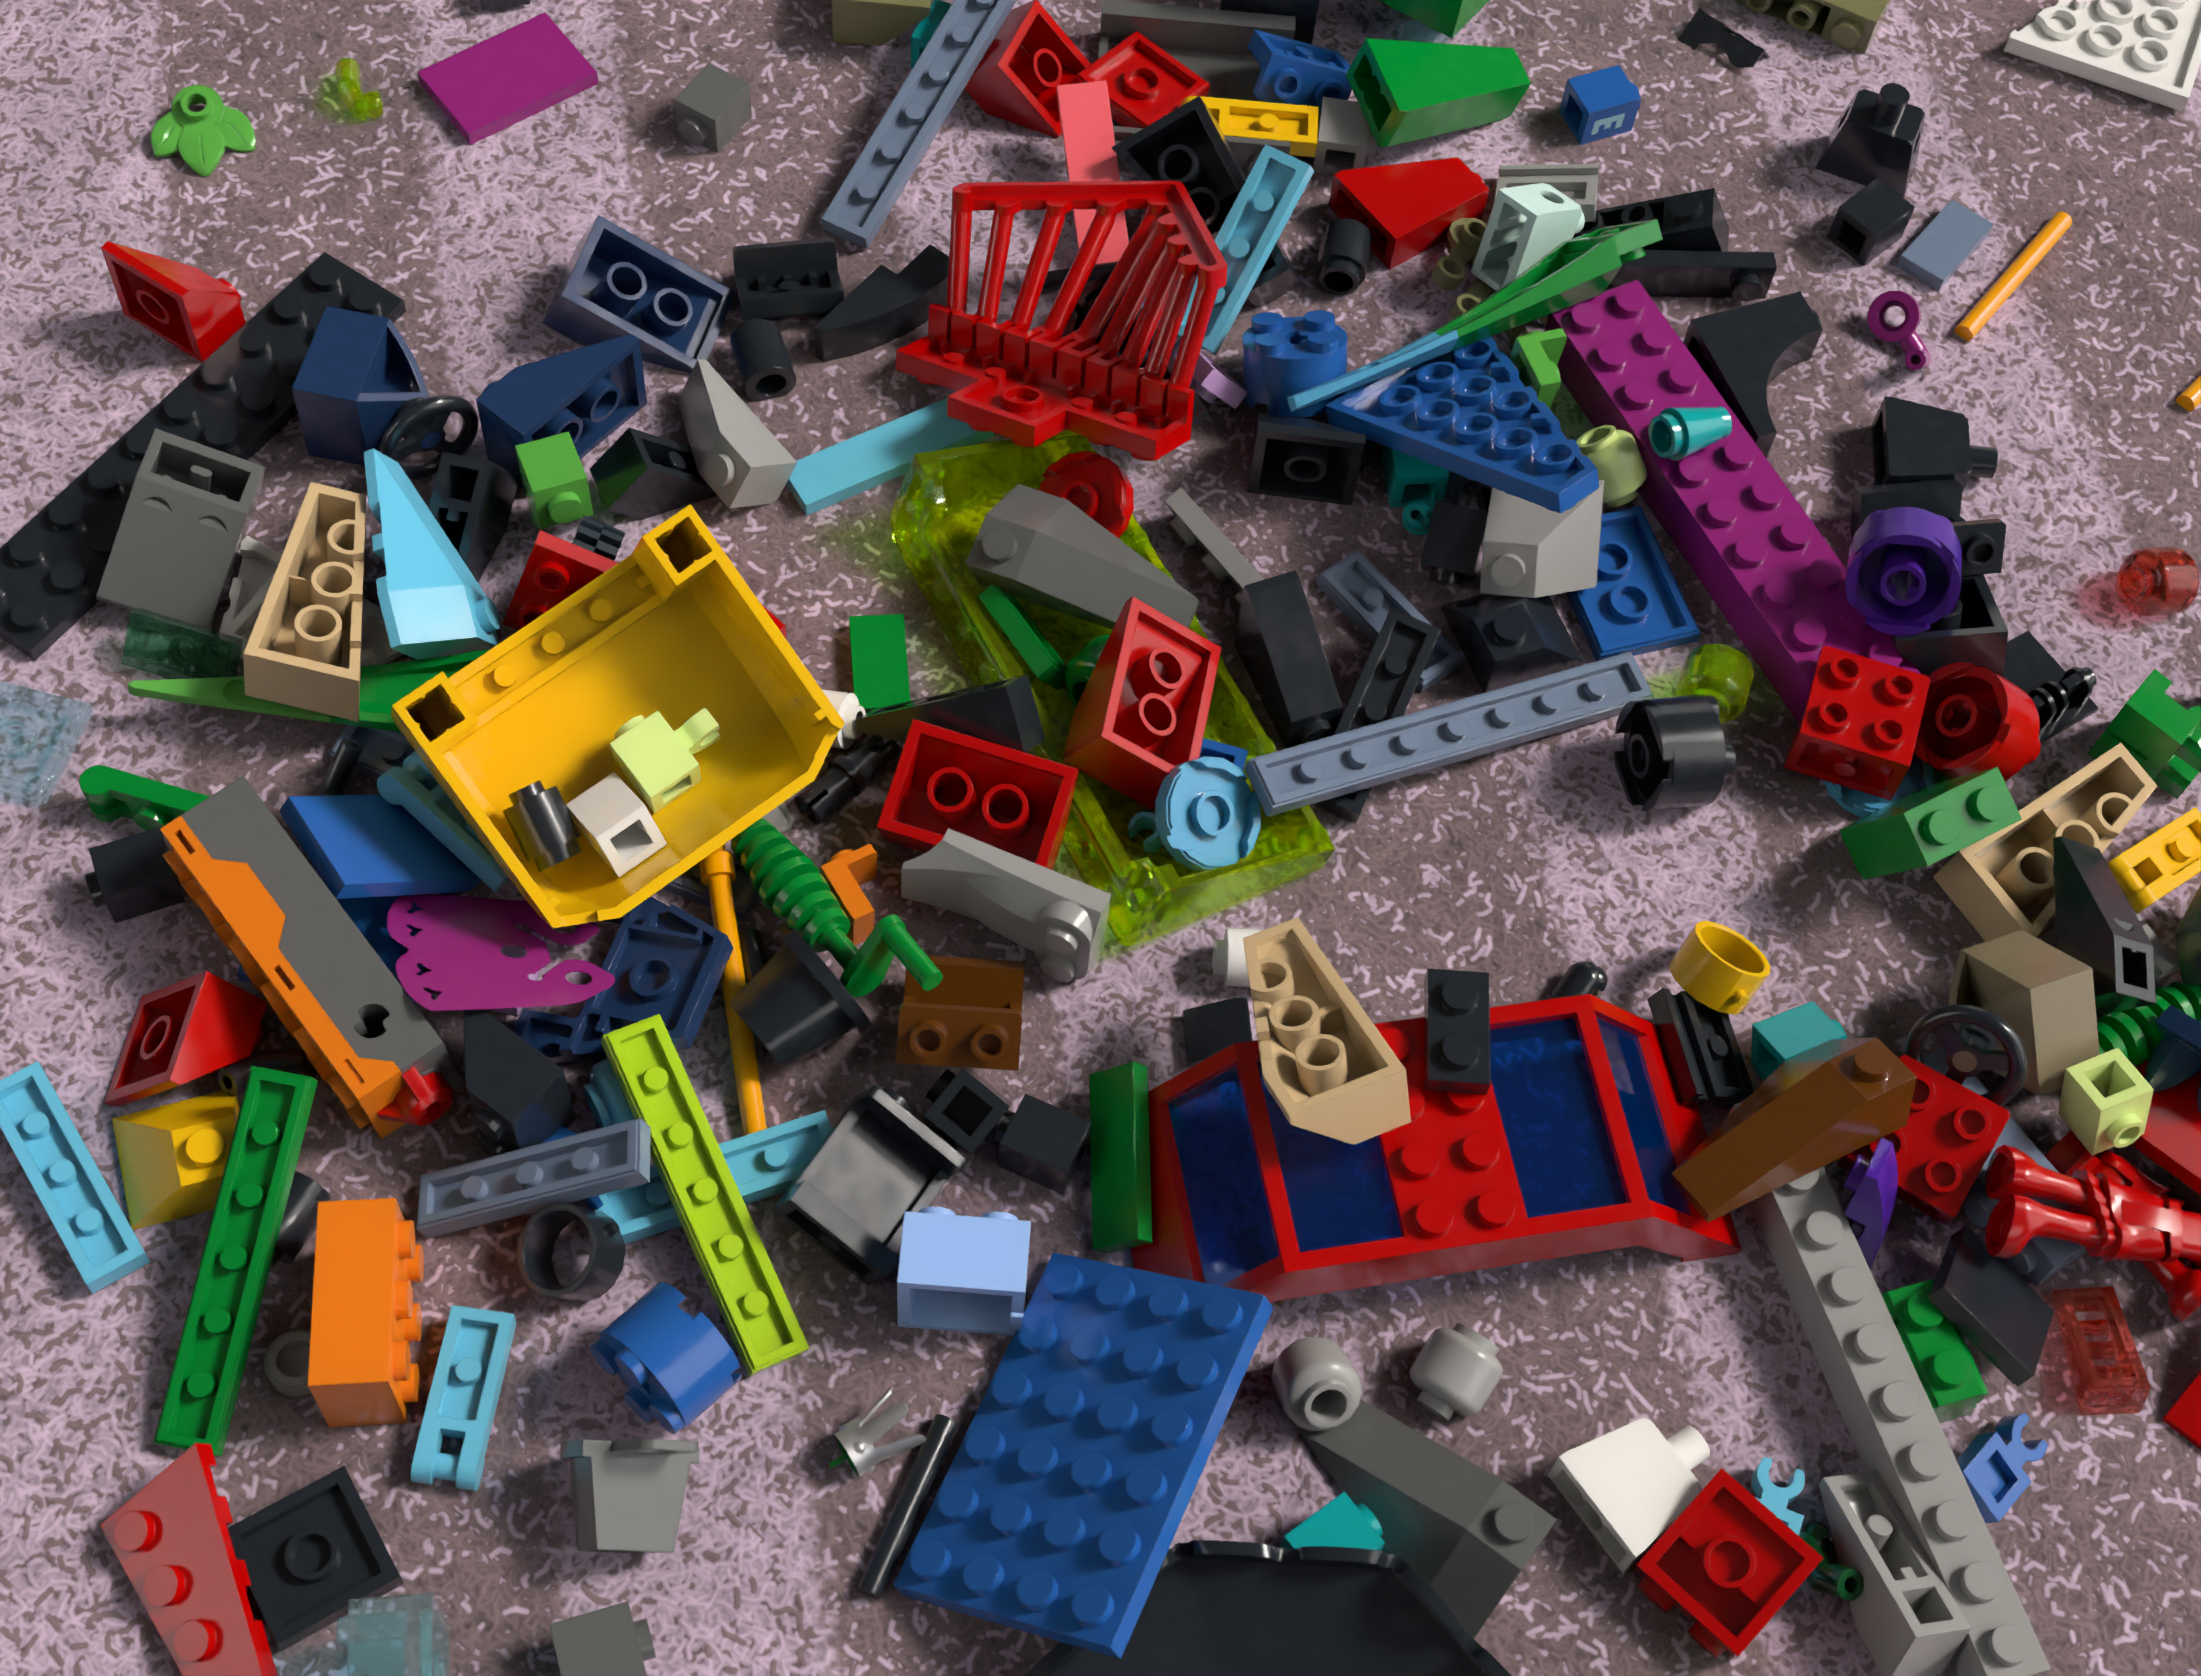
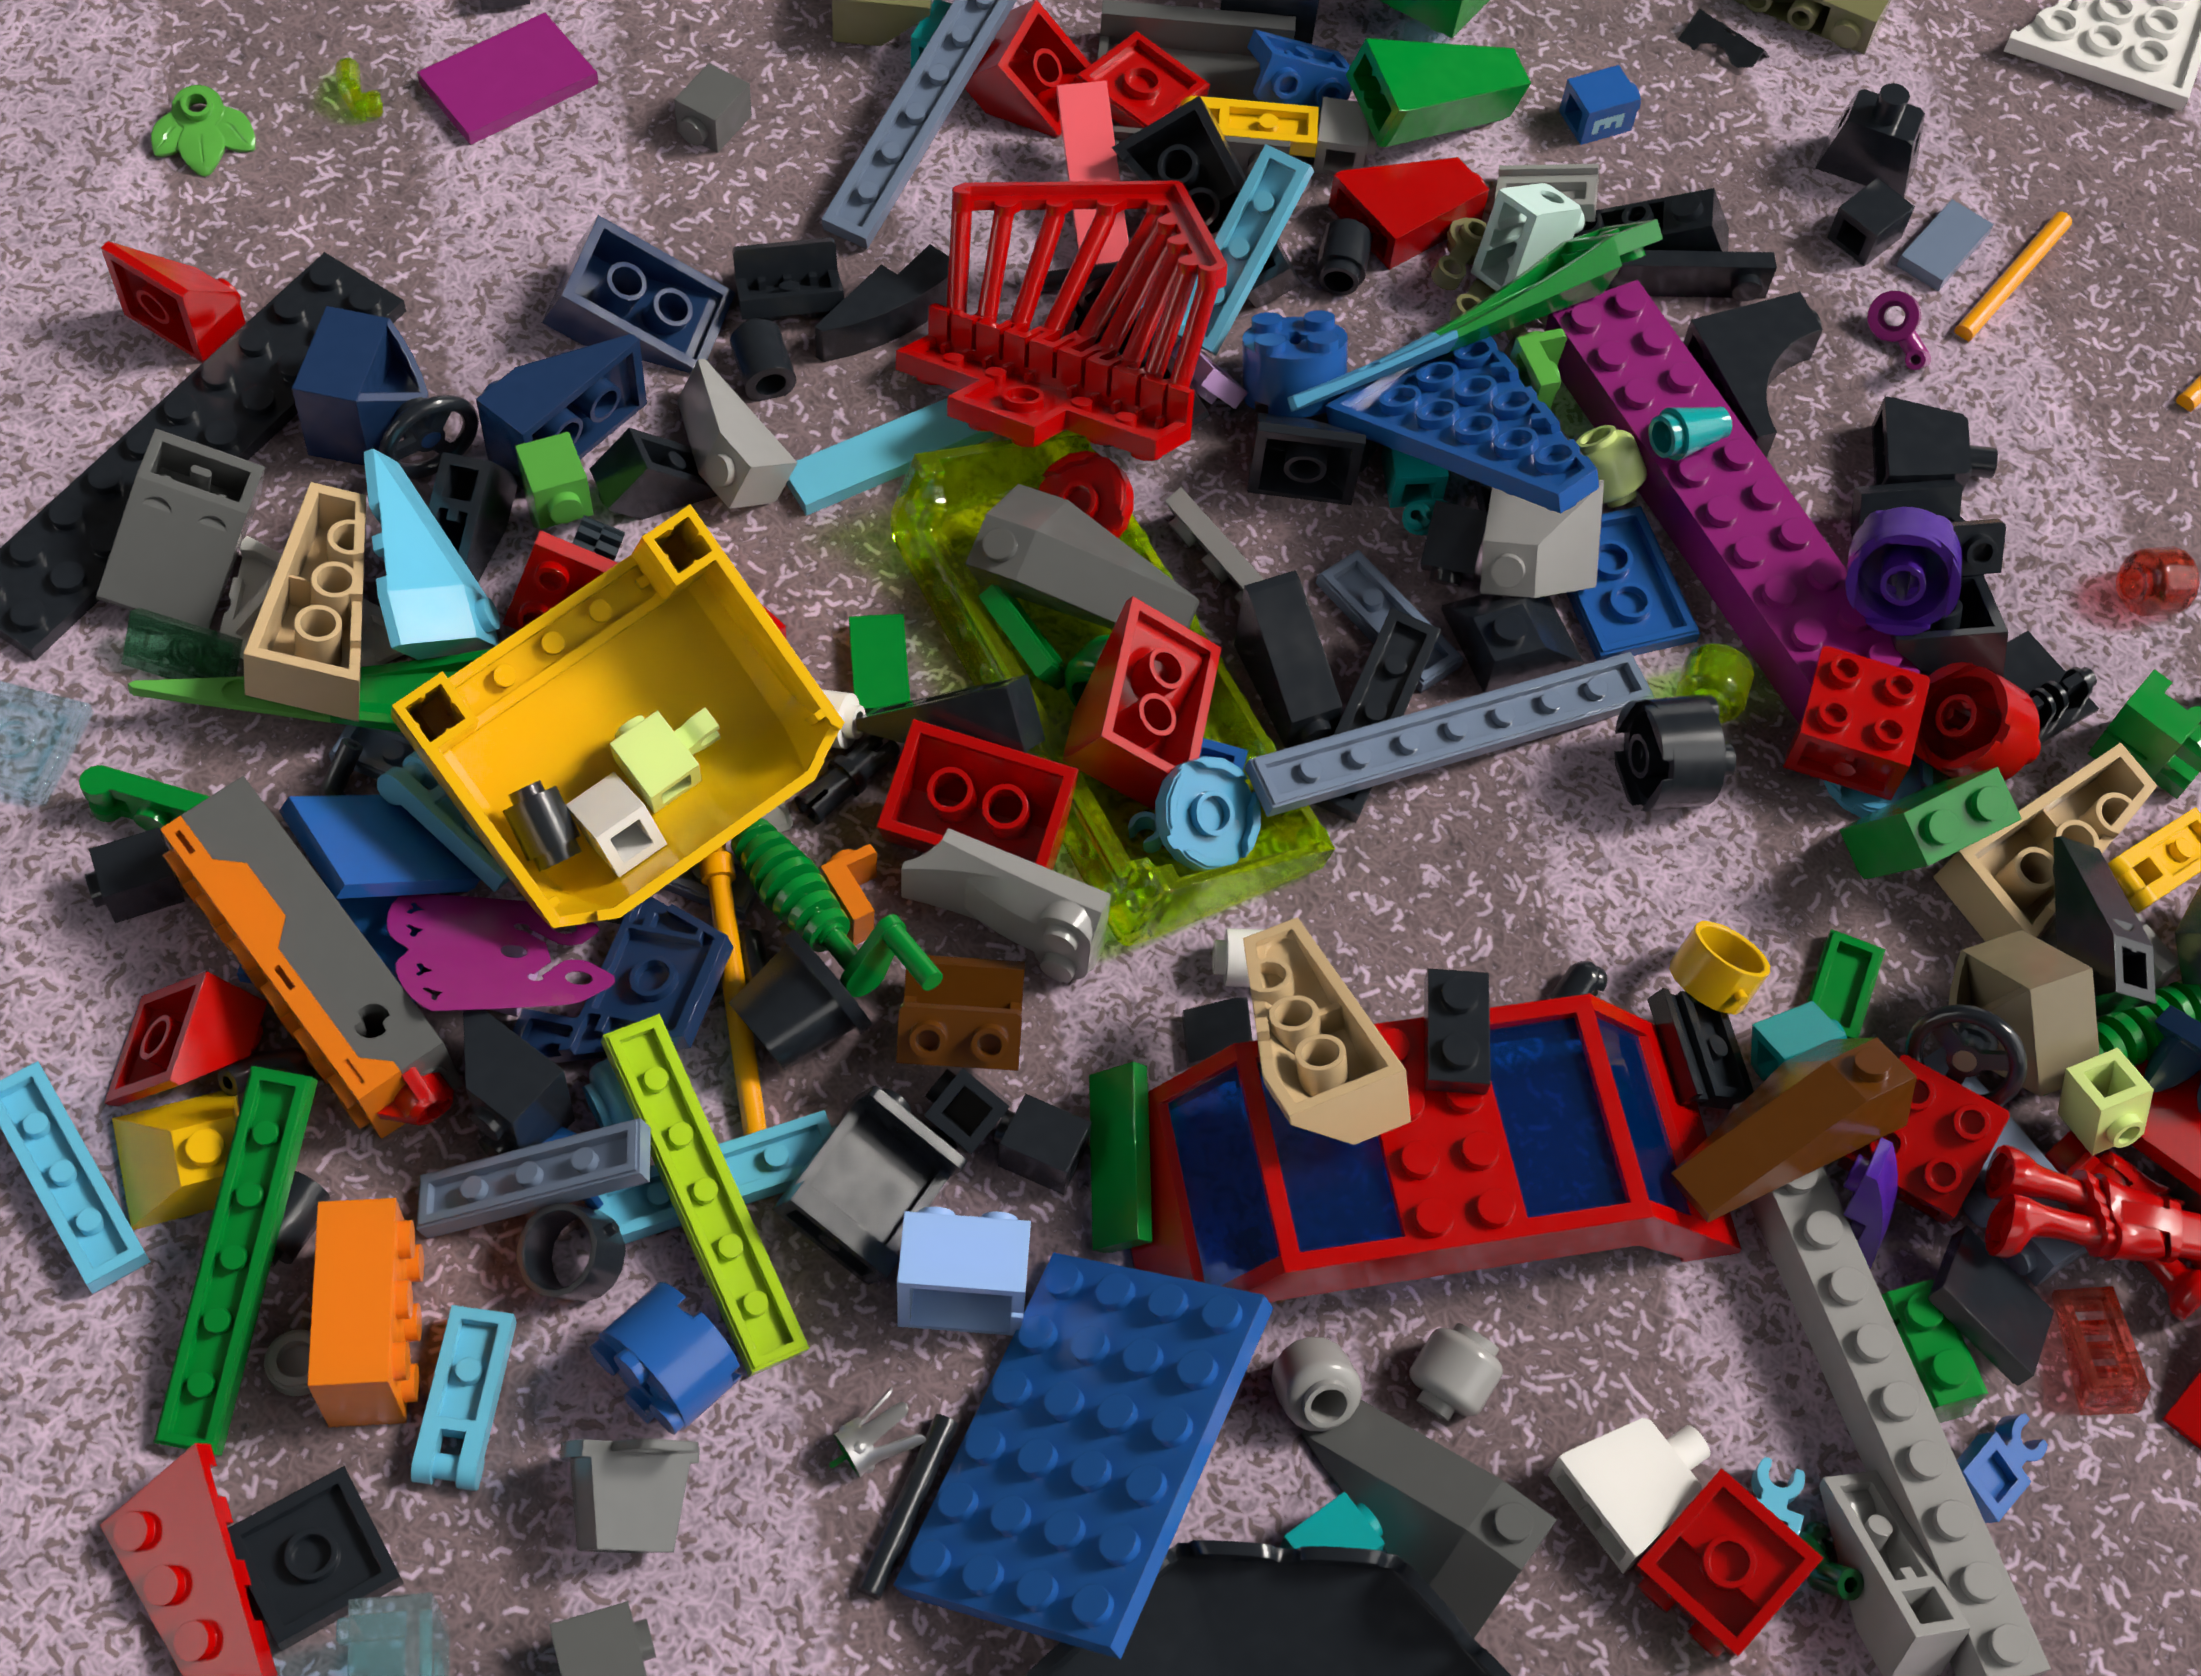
none -> green tile [1806,929,1886,1039]

